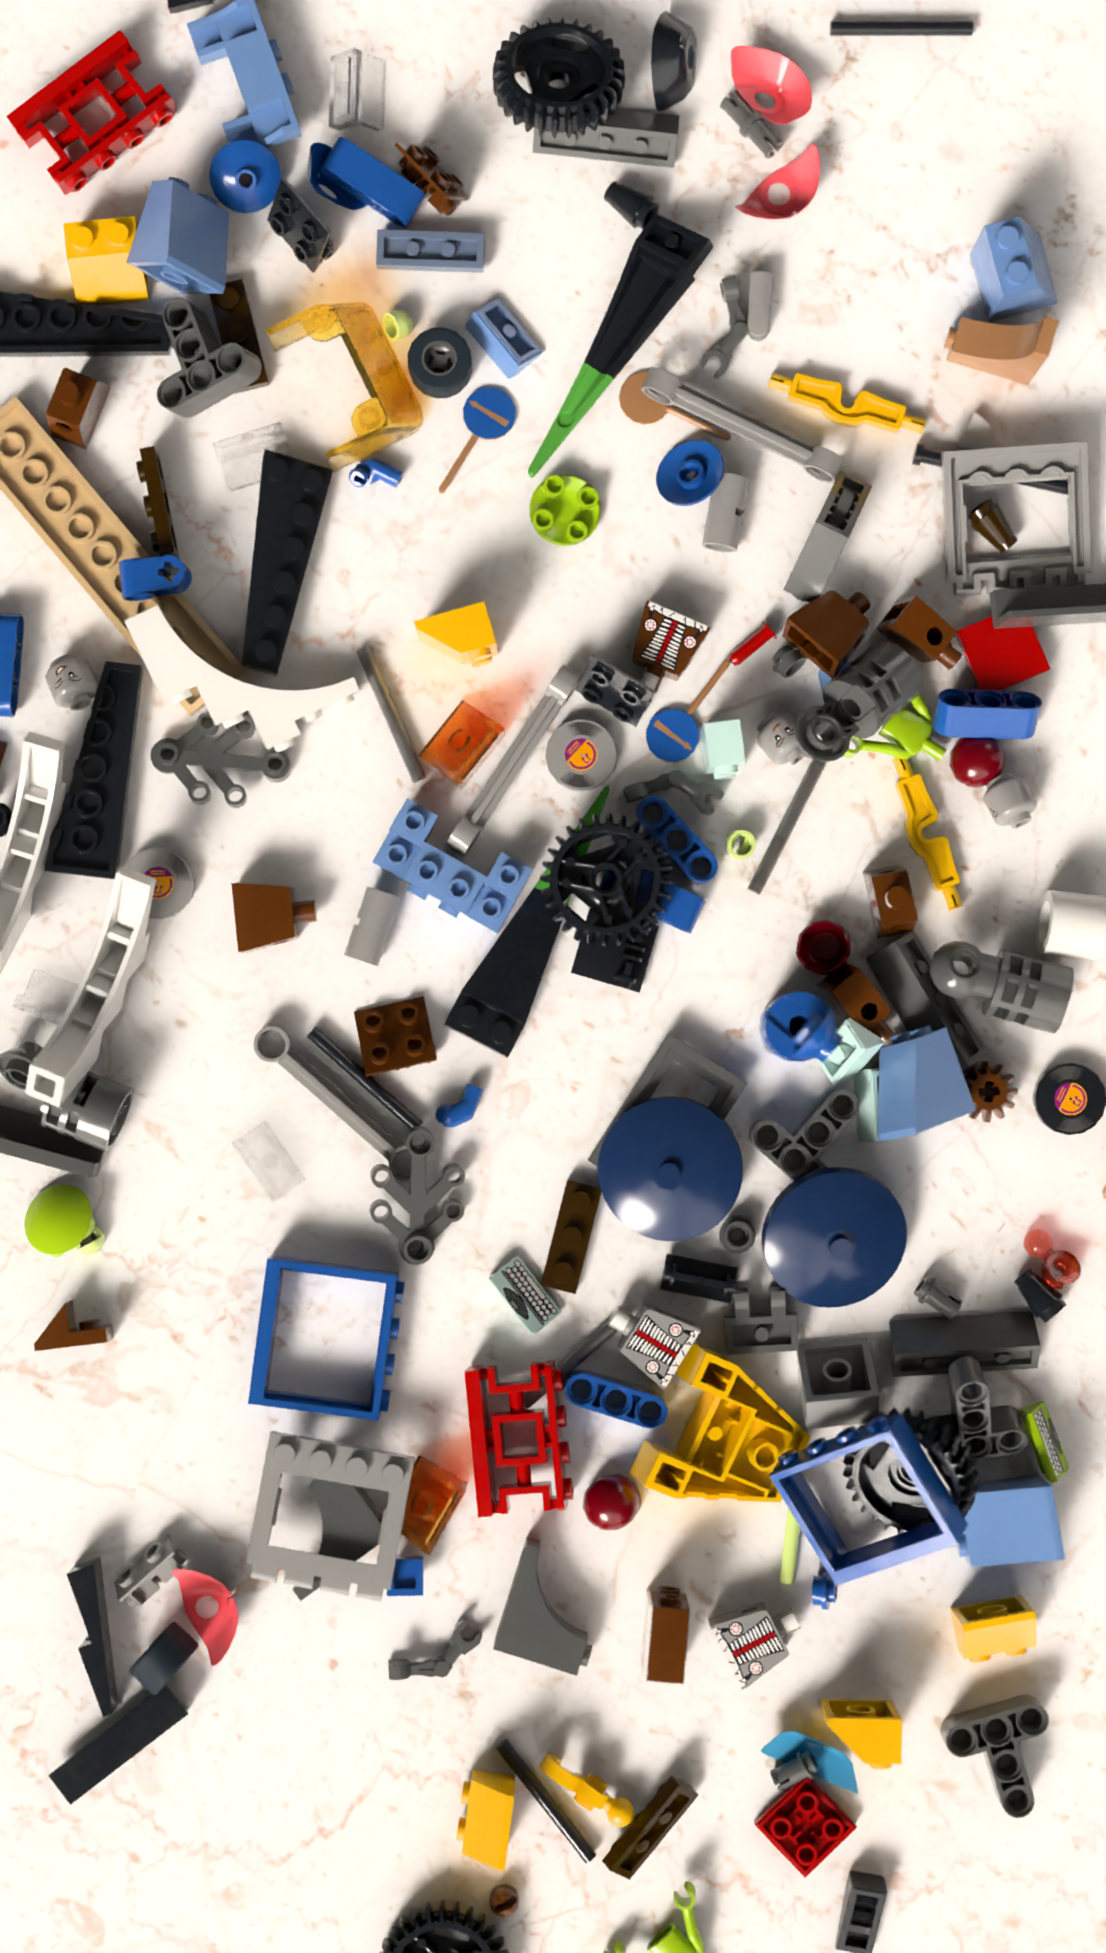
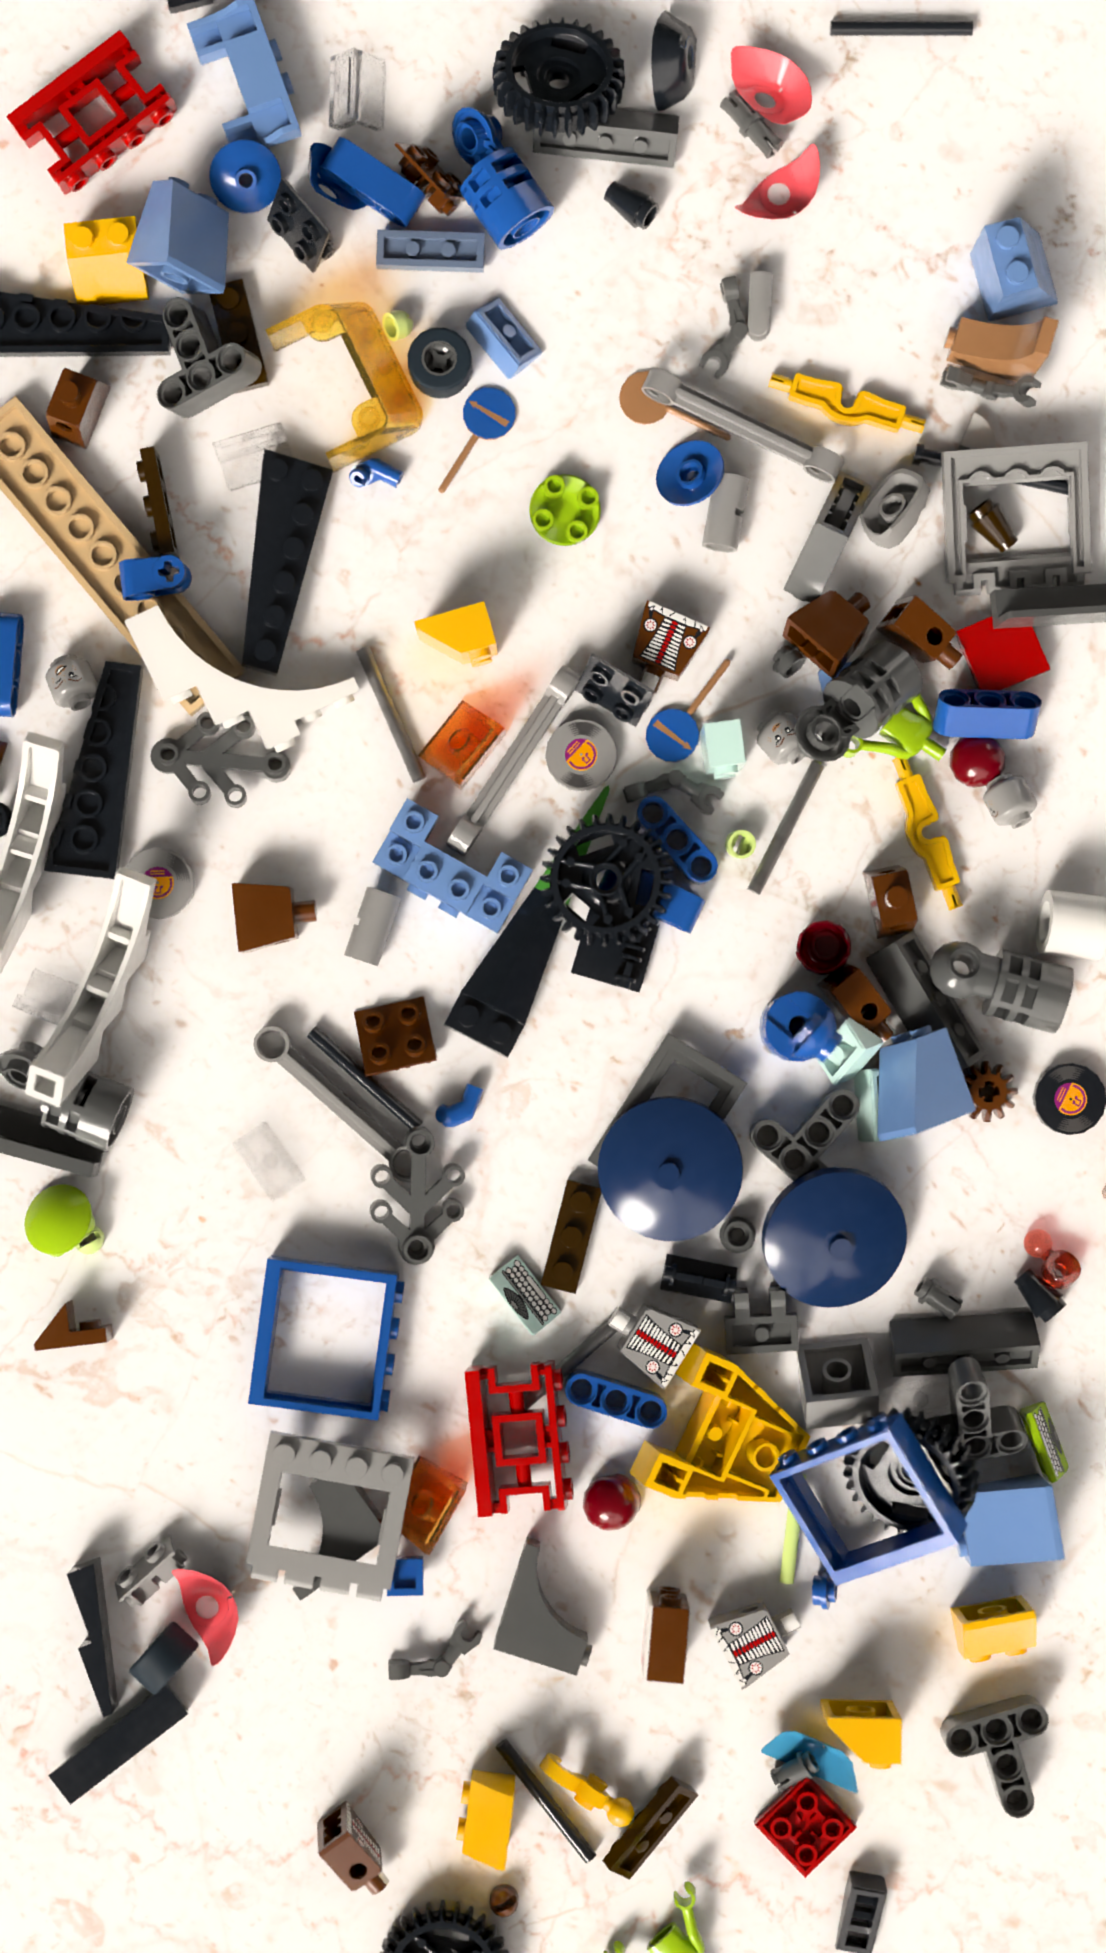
black plate [528,213,714,478] -> none
red piece [729,622,777,666] -> none
none -> reddish brown torso [317,1801,389,1895]
none -> blue cylinder [452,107,554,250]
none -> light grey piece [859,468,930,549]
none -> dark grey piece [940,366,1042,408]

